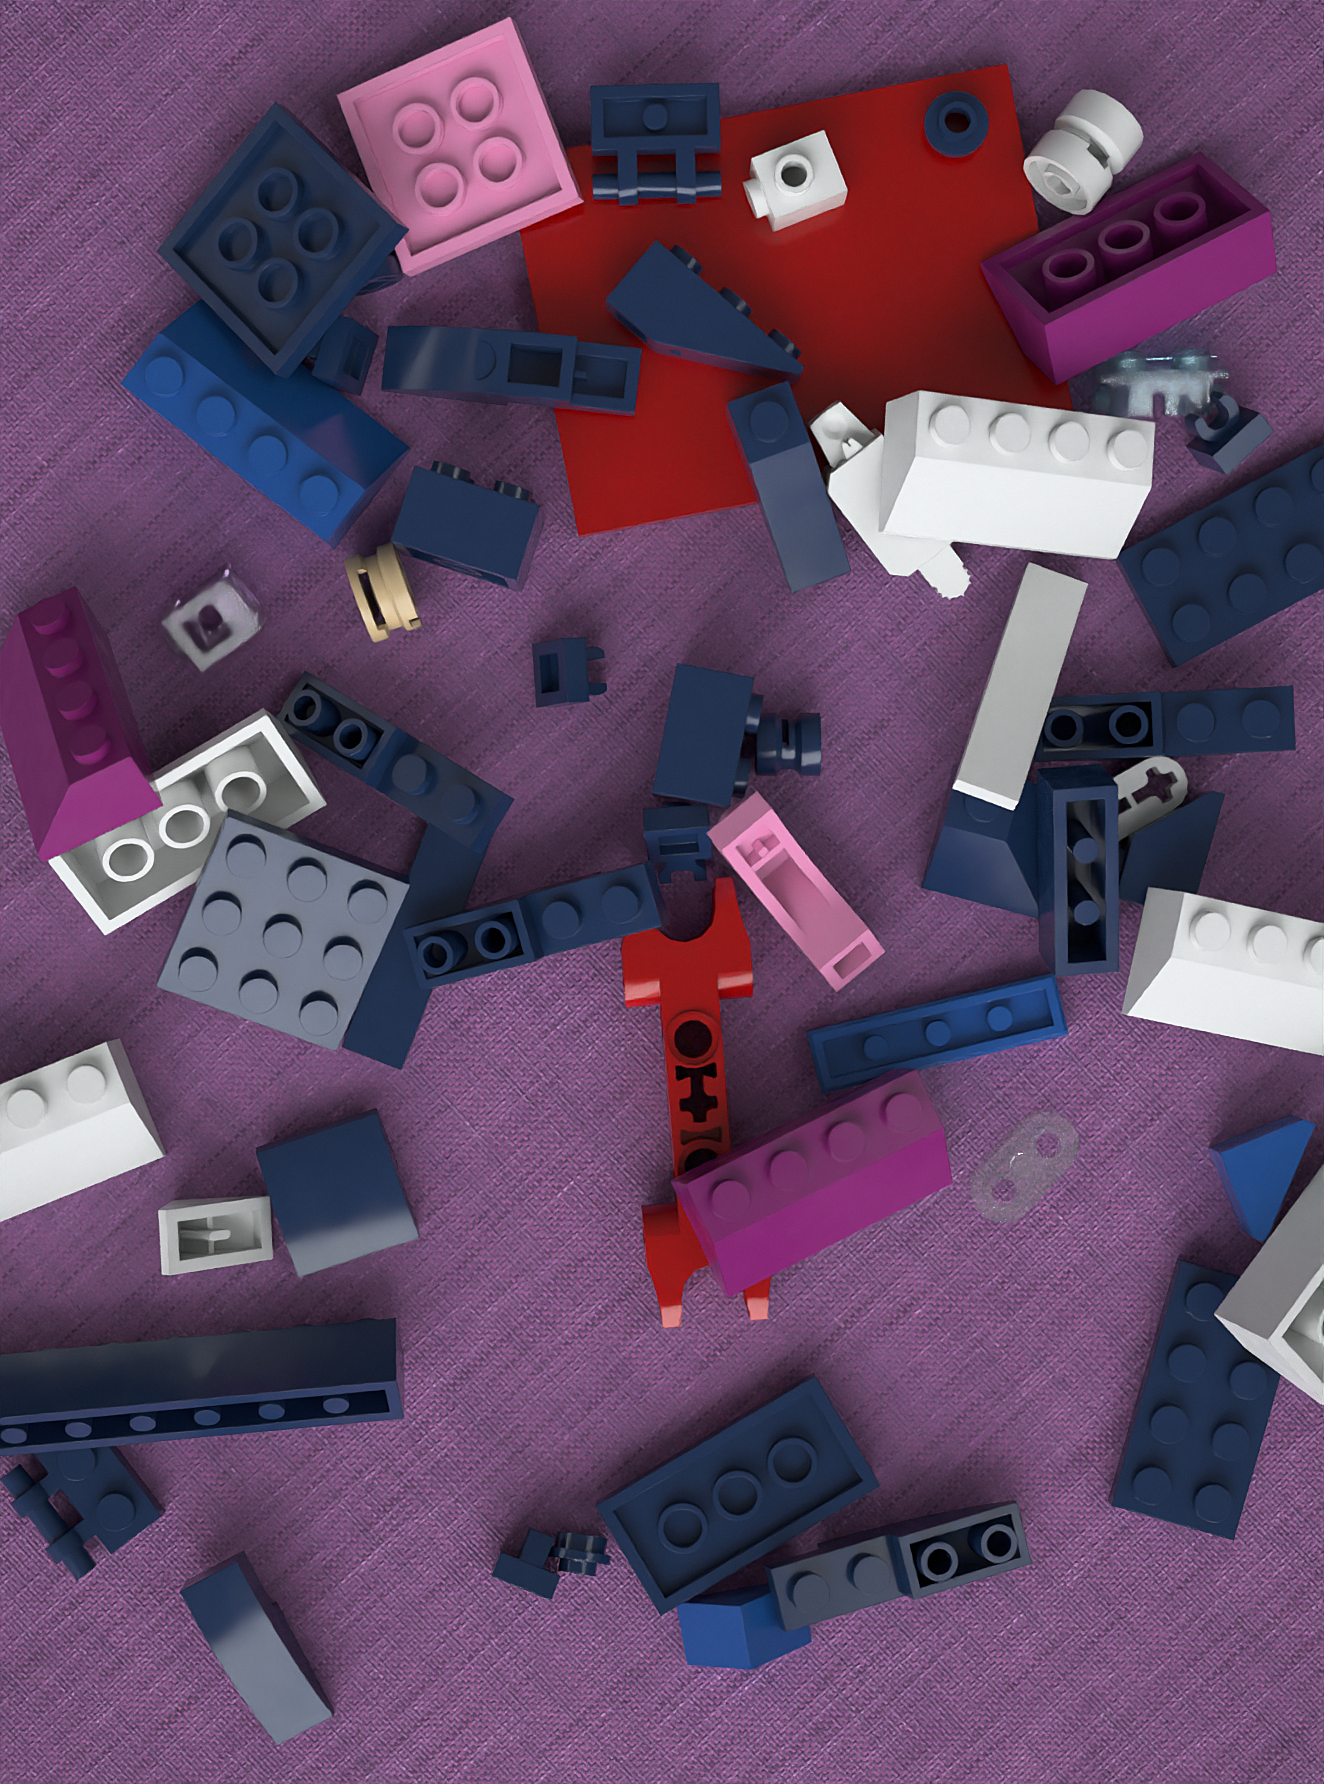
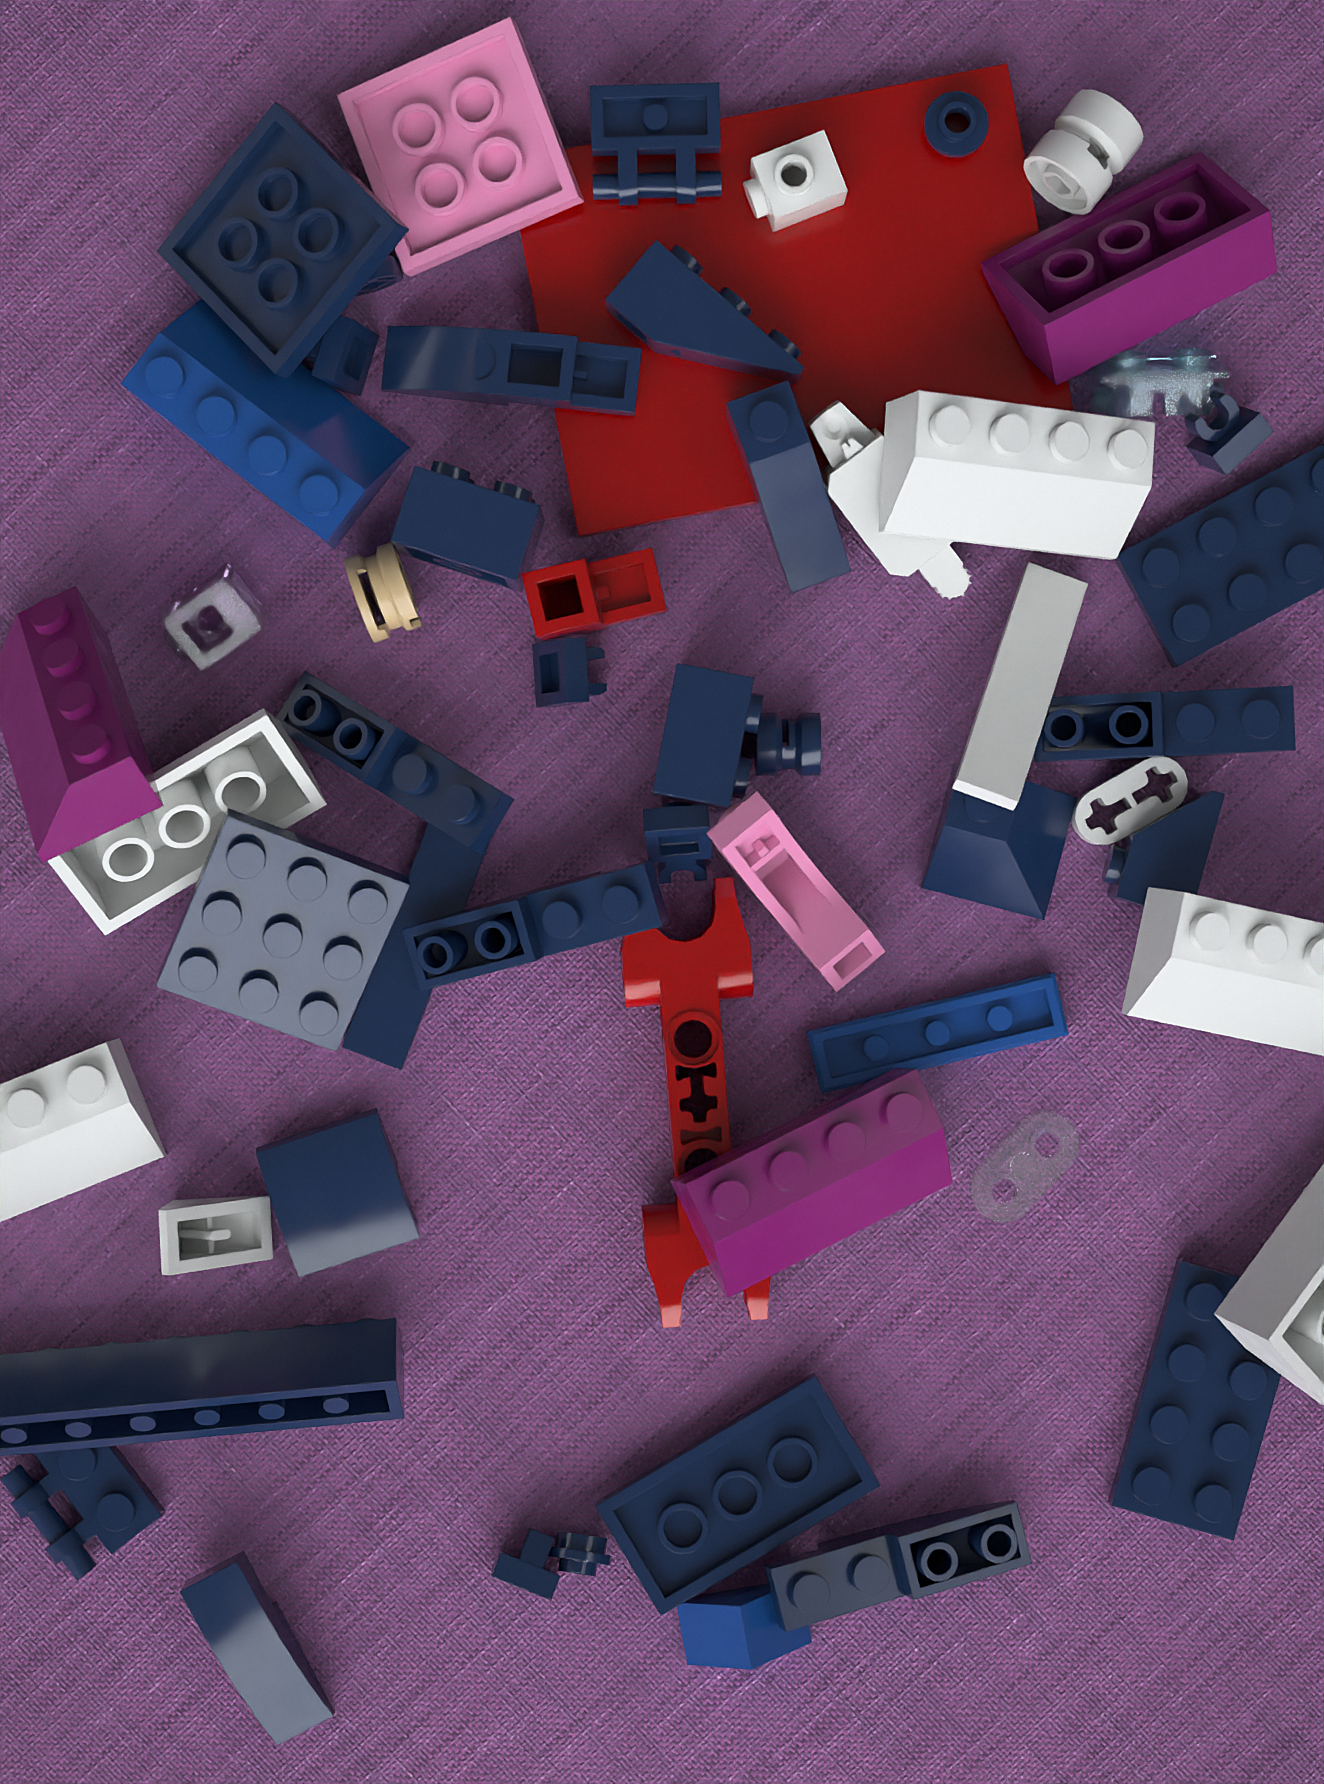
dark blue brick [1036,764,1119,977] -> none
blue slope [1208,1114,1316,1243] -> none
none -> red brick [521,547,668,640]

